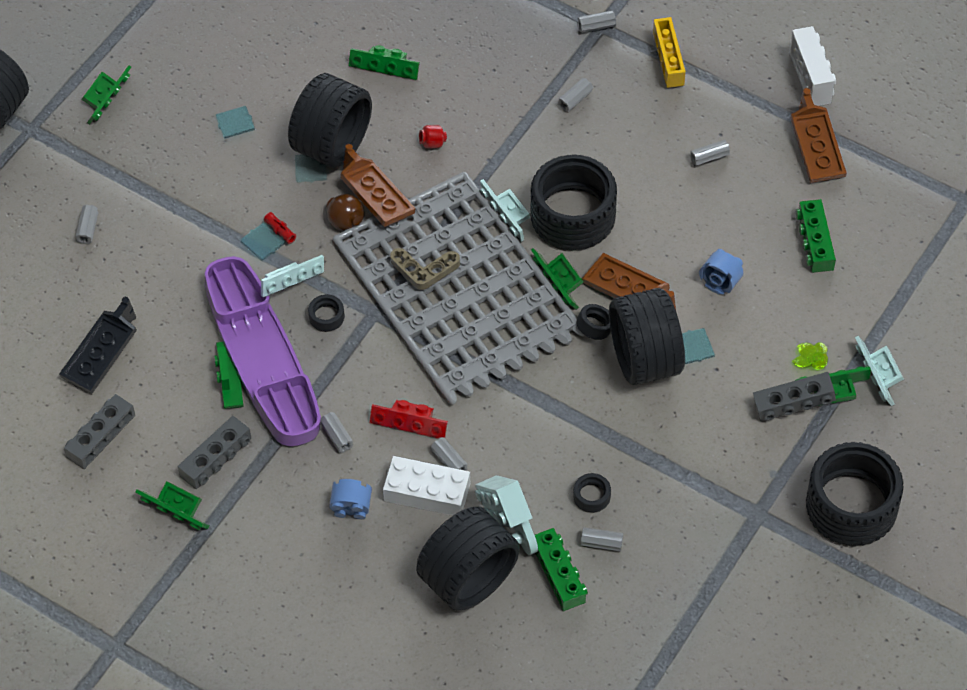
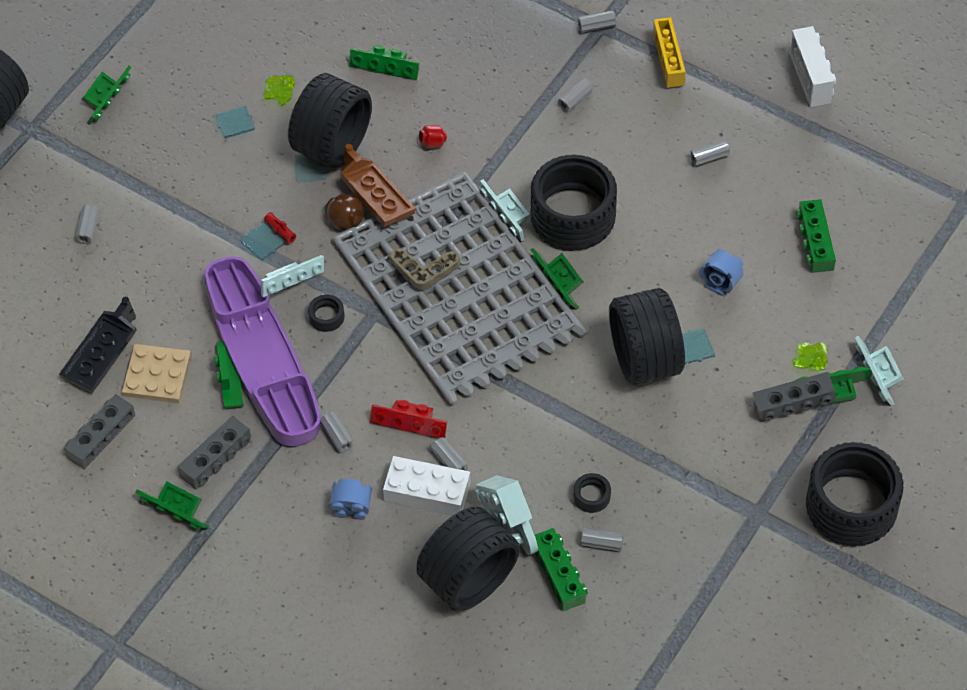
black tyre [576,304,611,340] -> none
dark orange hinge [582,253,676,310] -> none
dark orange hinge [790,88,847,183] -> none
none -> tan plate [122,344,192,403]
none -> clear neon green plate [264,74,295,106]

